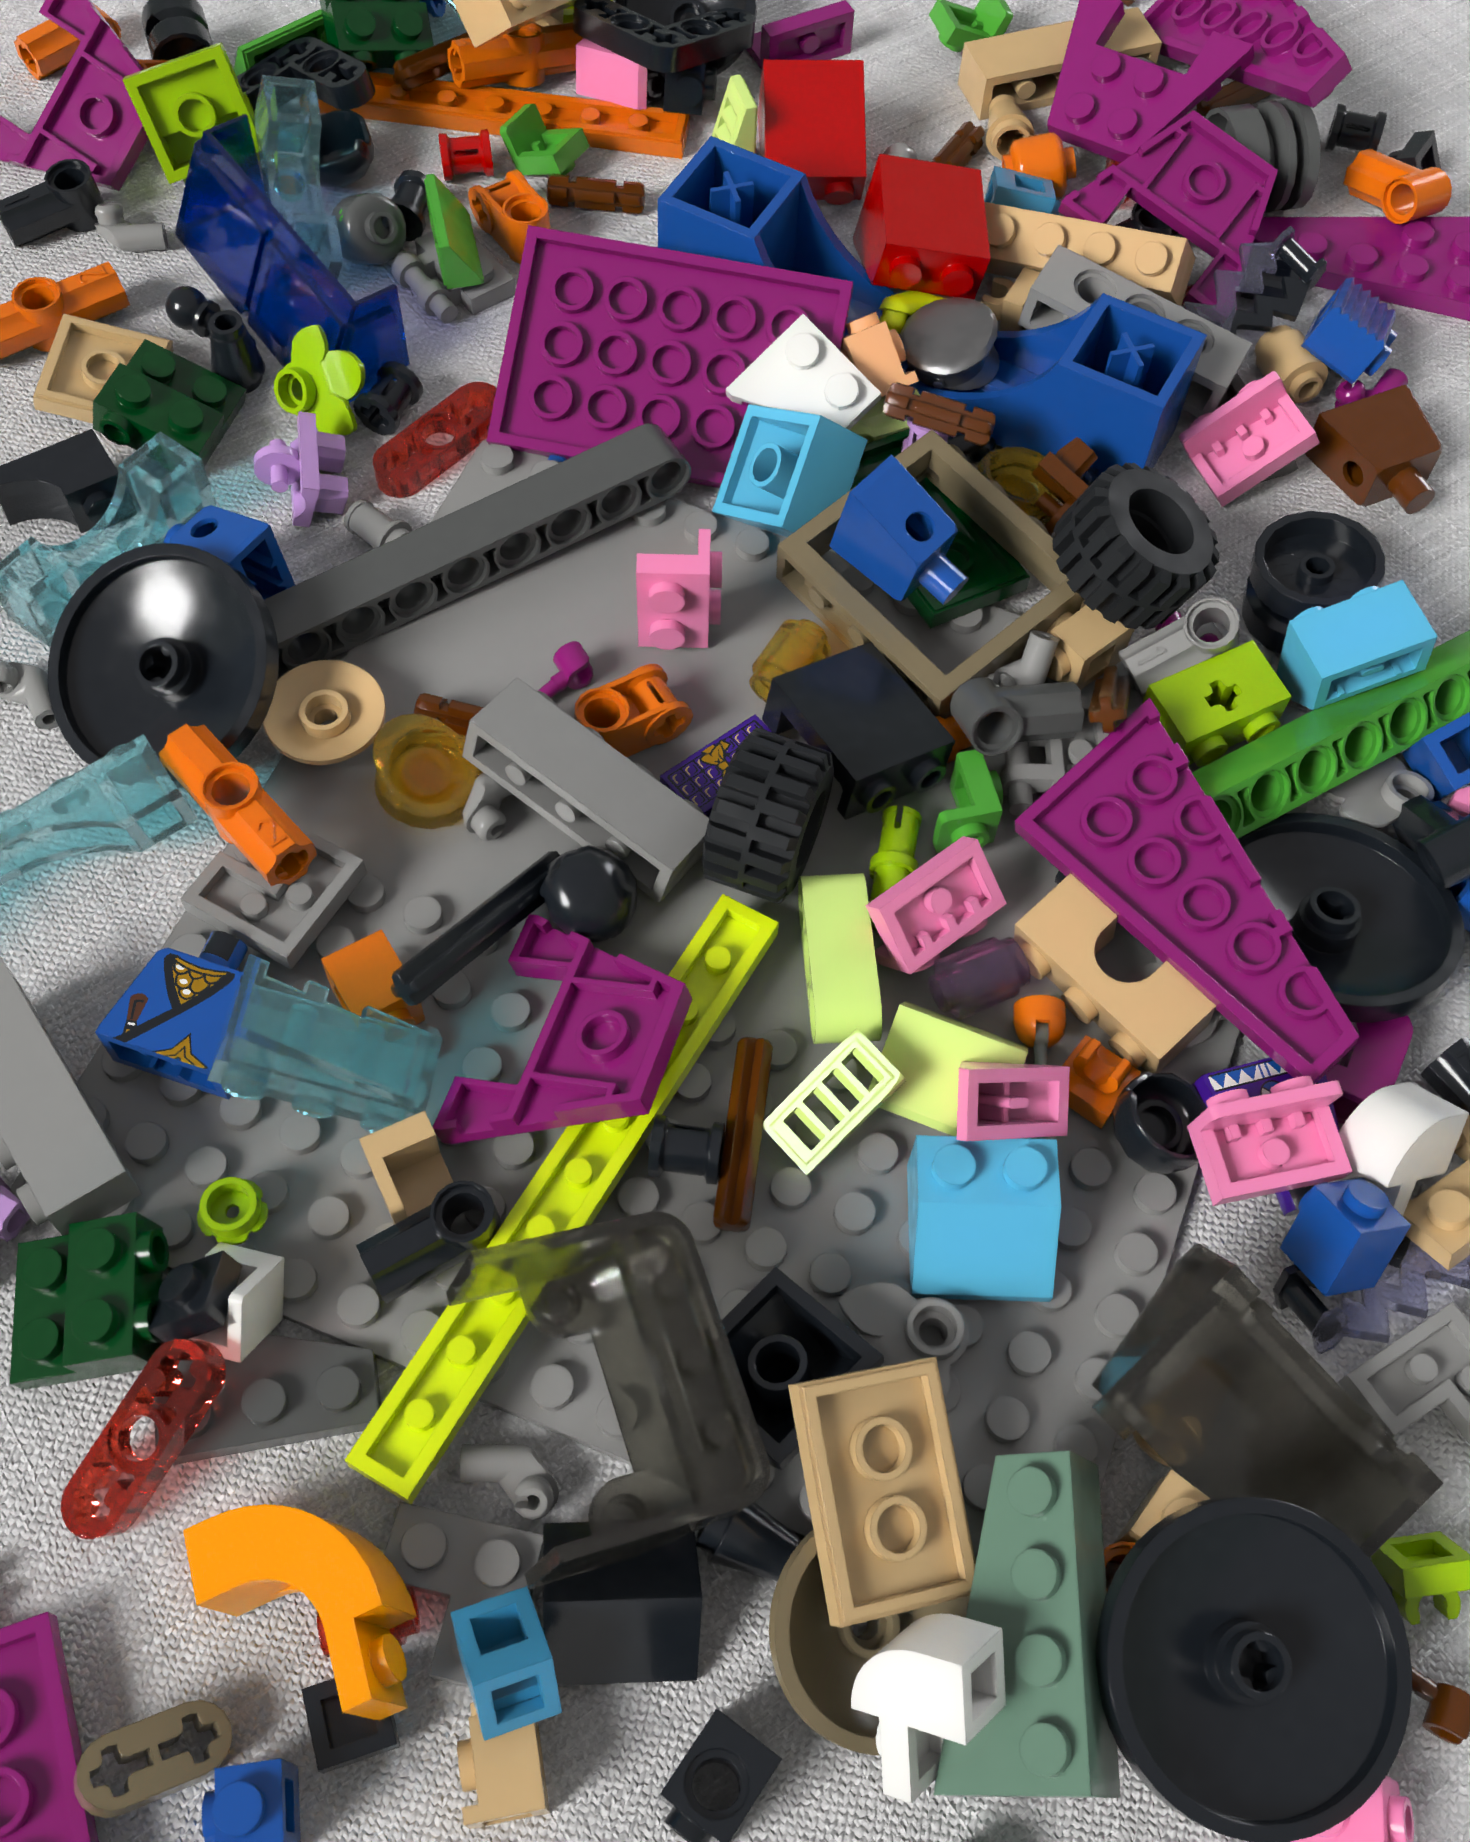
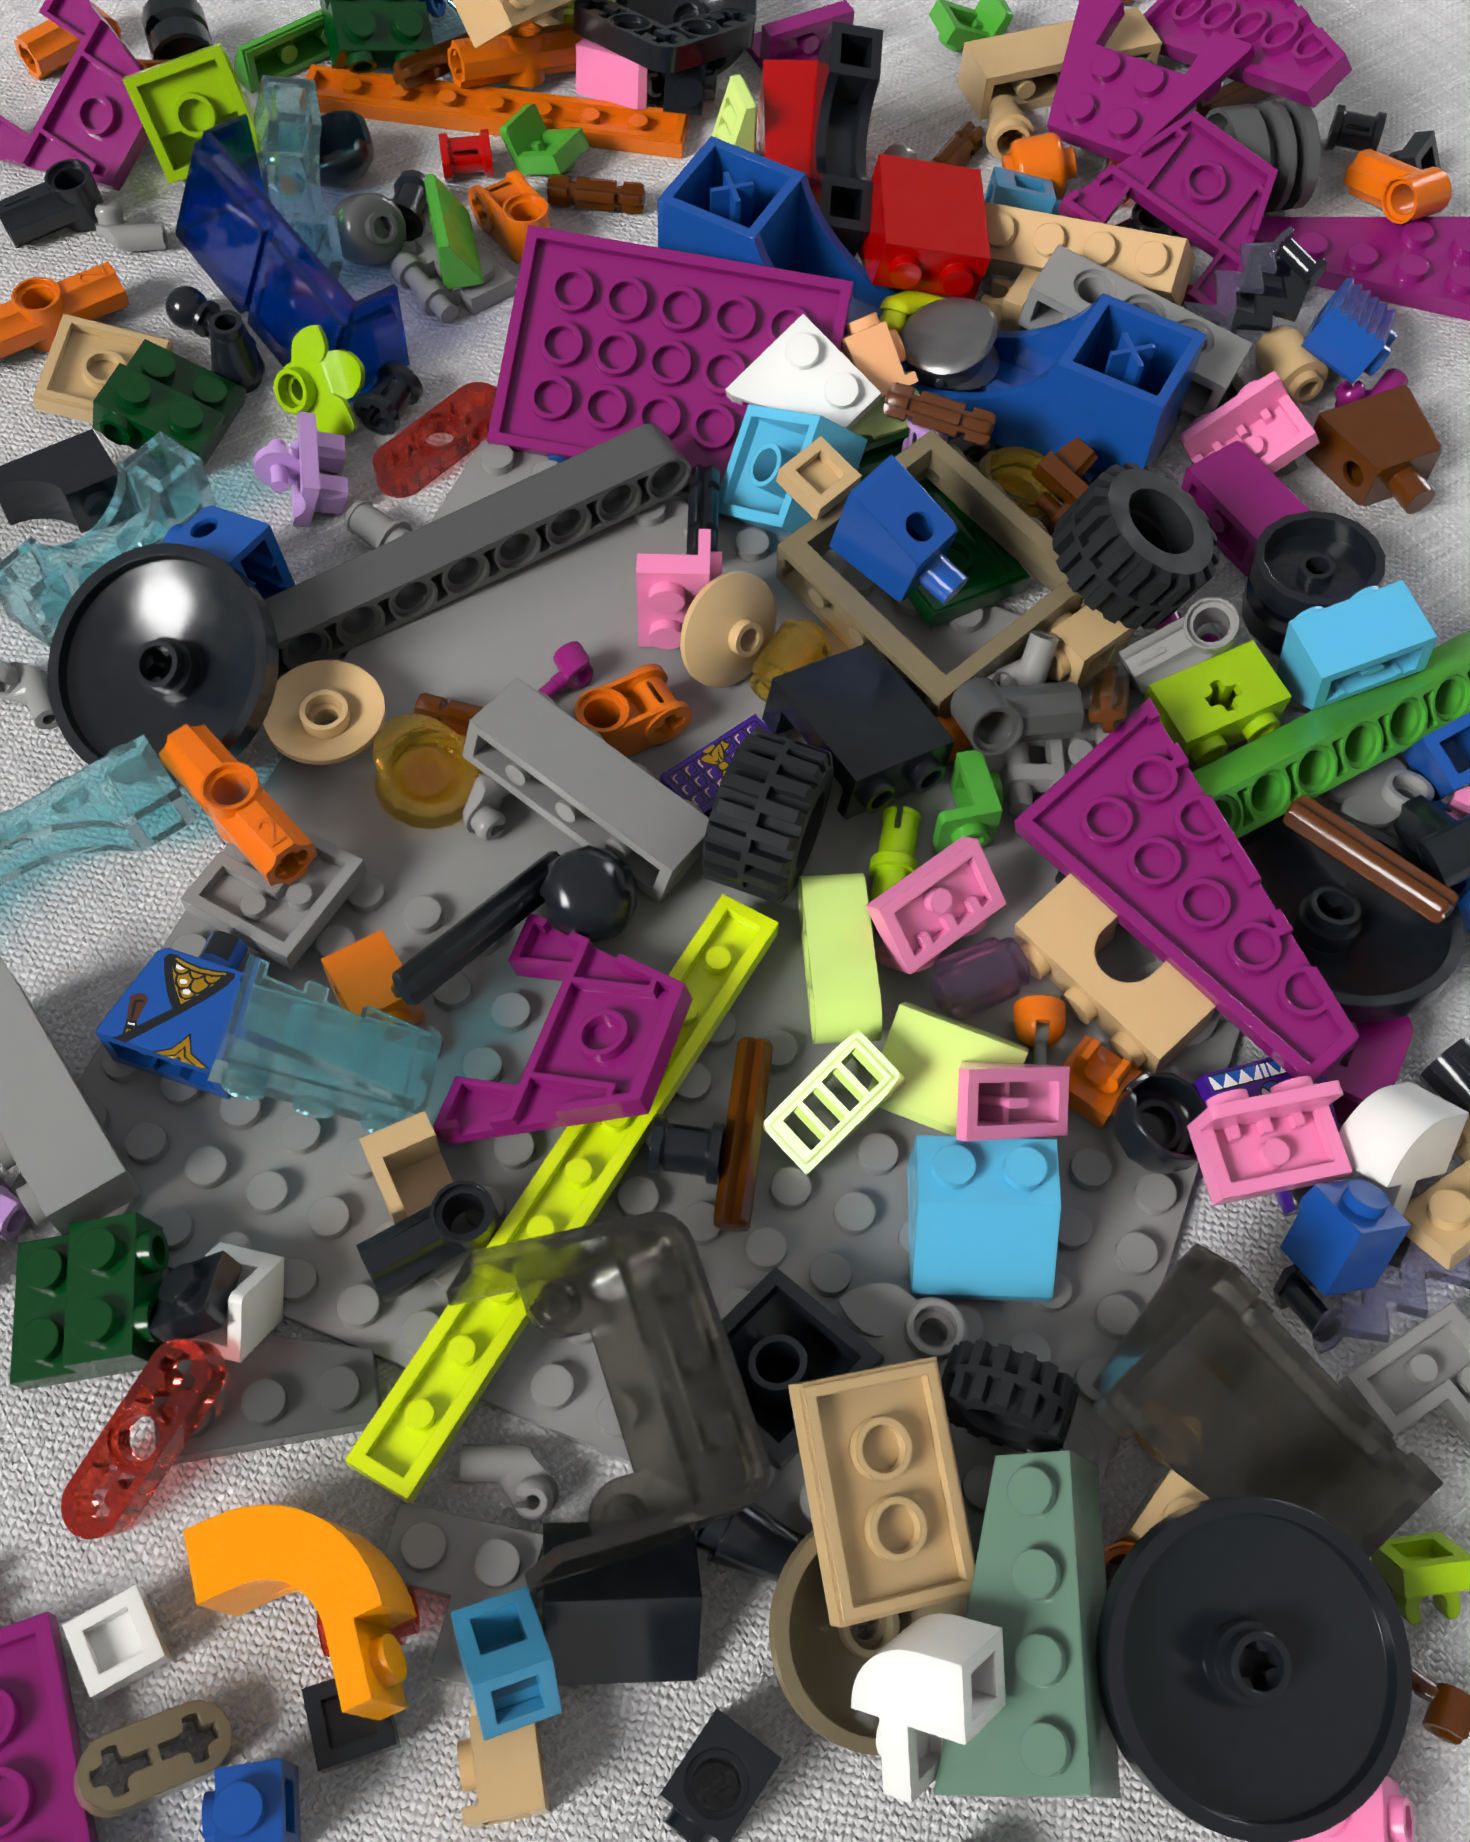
lime plate [197,1177,268,1245] -> none
black beam [237,36,376,118] -> none
none -> white plate [62,1584,172,1701]
none -> tan dish [680,571,776,688]
none -> black axle [686,464,720,555]
none -> tan plate [776,436,862,521]
none -> black arch [809,21,883,257]
none -> black tyre [941,1340,1080,1453]
none -> magenta panel [1181,441,1310,577]
none -> reddish brown axle [1283,795,1459,924]

